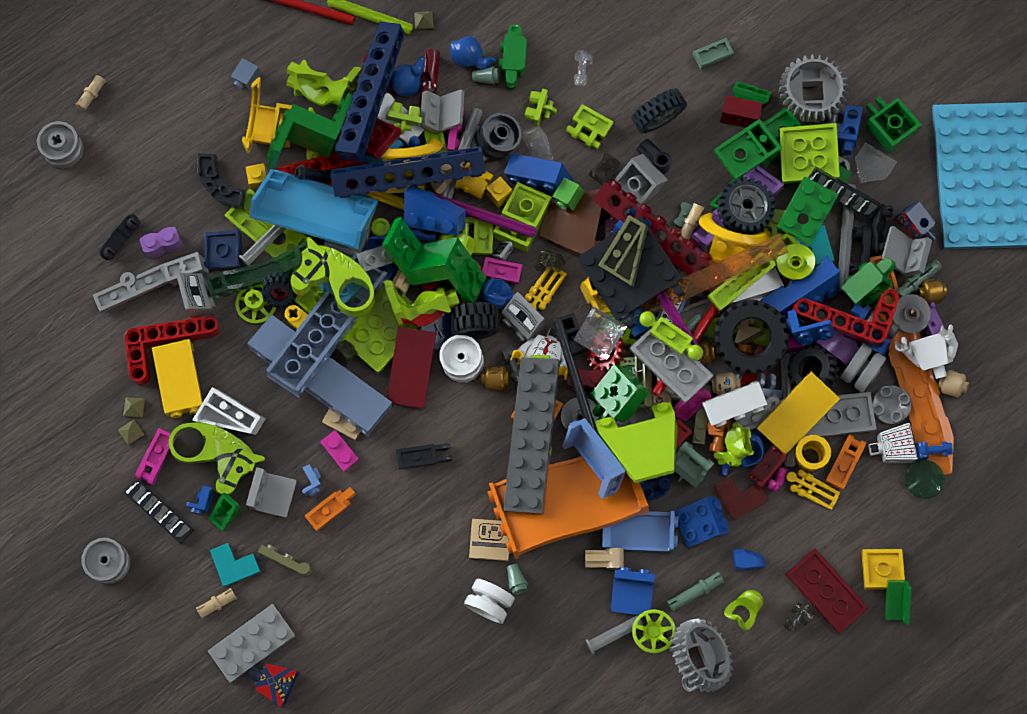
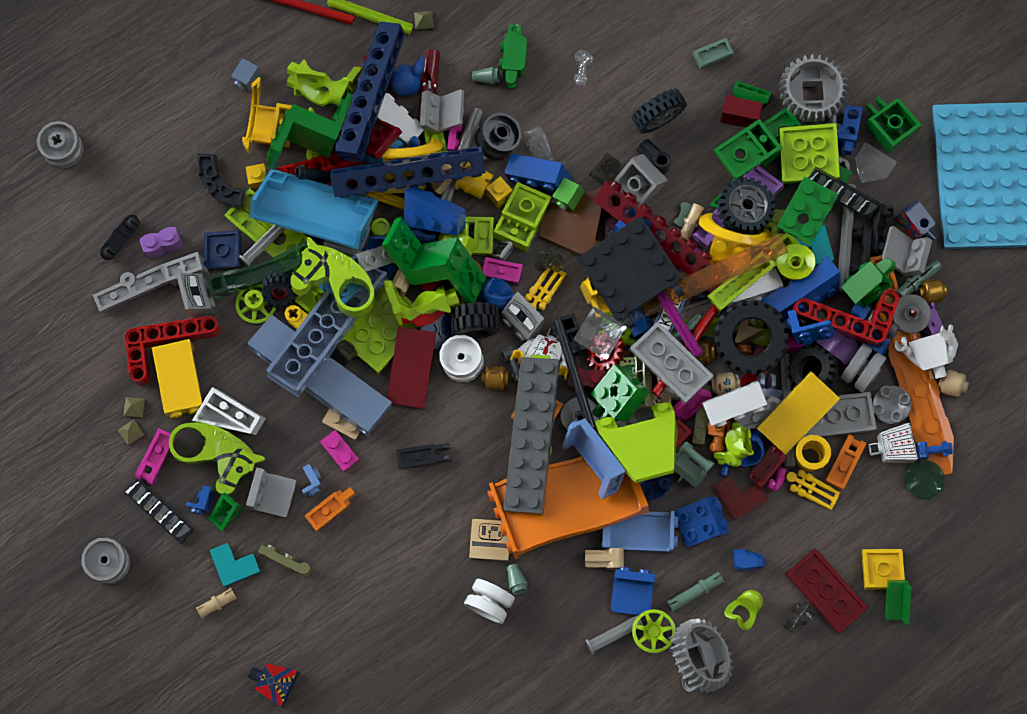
tan pin [75,75,106,111] -> none
light grey plate [208,604,296,683] -> none
lime hips [385,102,422,135] -> none
magenta axle [434,193,537,238] -> none
blue hair [450,36,496,69] -> none
lime hips [525,89,557,127] -> none
lime plate [566,104,614,150] -> none
olive wedge [599,215,648,287] -> none
lime plate [639,311,703,360] -> none

